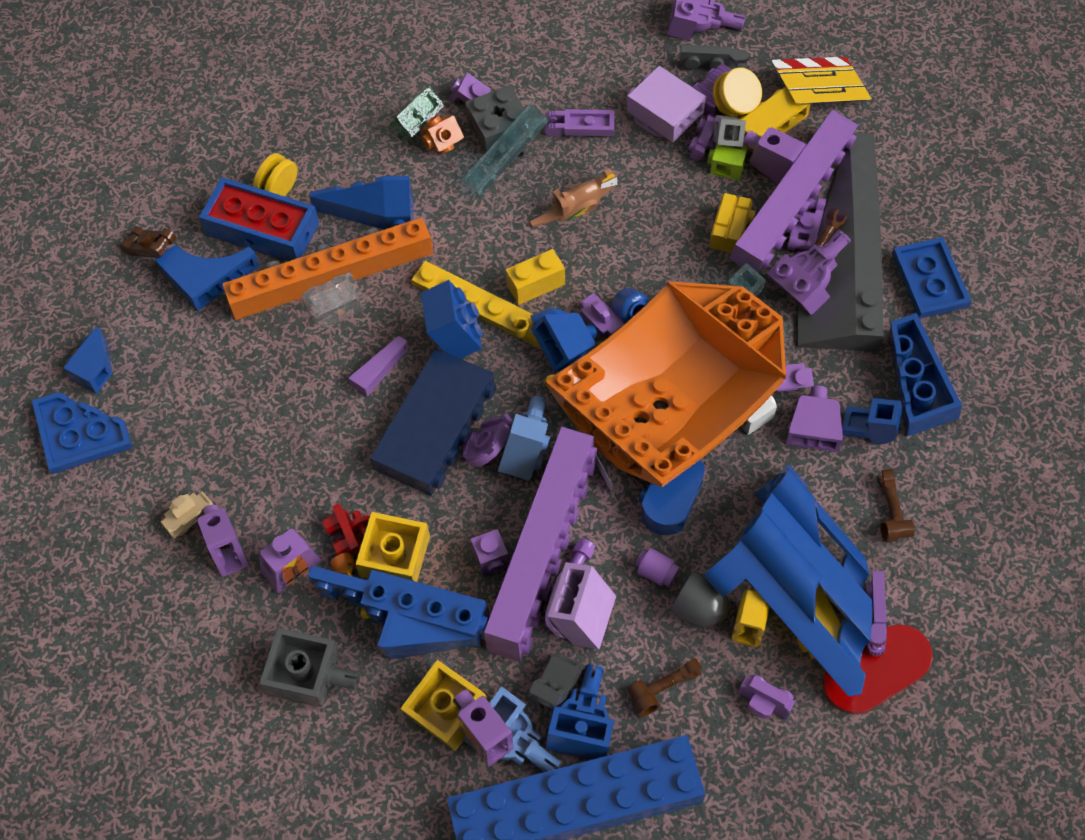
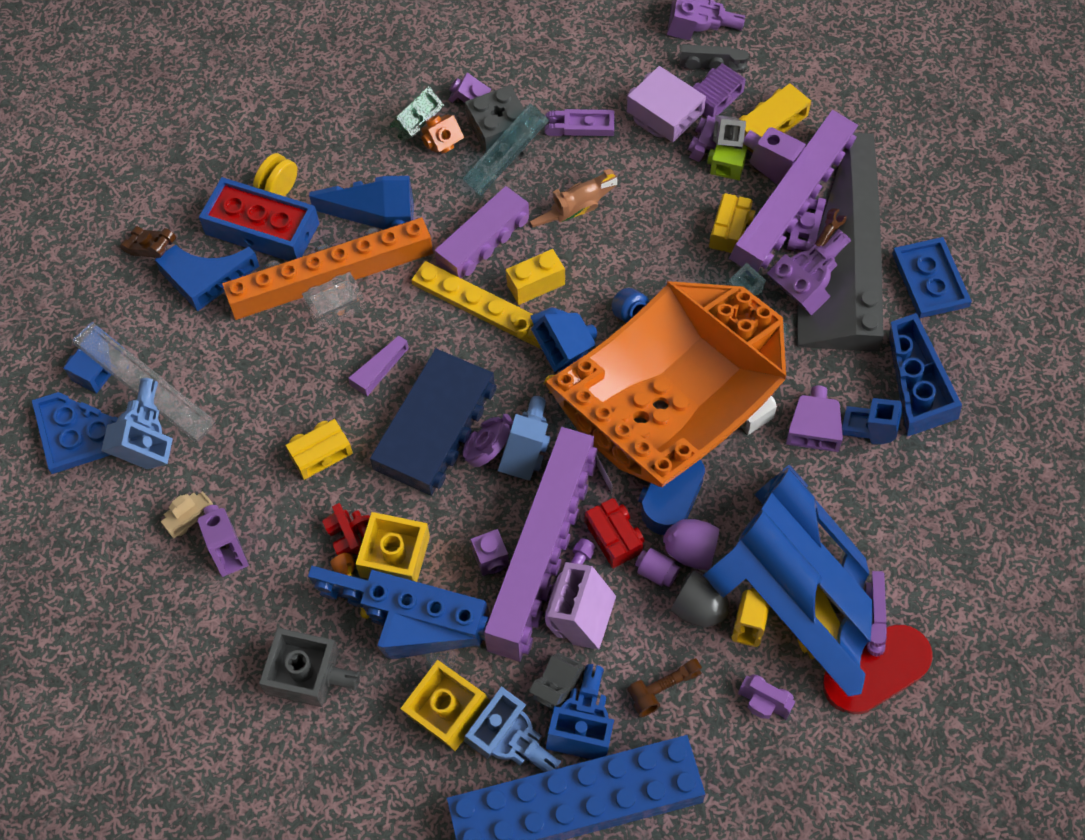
medium lavender torso [259,529,322,593] -> none
blue brick [421,280,483,359] -> none
medium lavender torso [453,690,514,767] -> none
medium lavender piece [580,293,625,338] -> none
head [713,68,762,117] -> none
yellow sticker [772,57,871,103] -> none
medium lavender piece [776,363,814,392] -> none
reddish brown brick [878,469,915,543] -> none
none -> clear tile [73,322,216,443]
none -> medium blue brick [101,378,173,469]
none -> yellow brick [285,419,353,480]
none -> medium lavender brick [434,186,529,279]
none -> red brick [584,498,645,568]
none -> medium lavender piece [663,519,719,573]

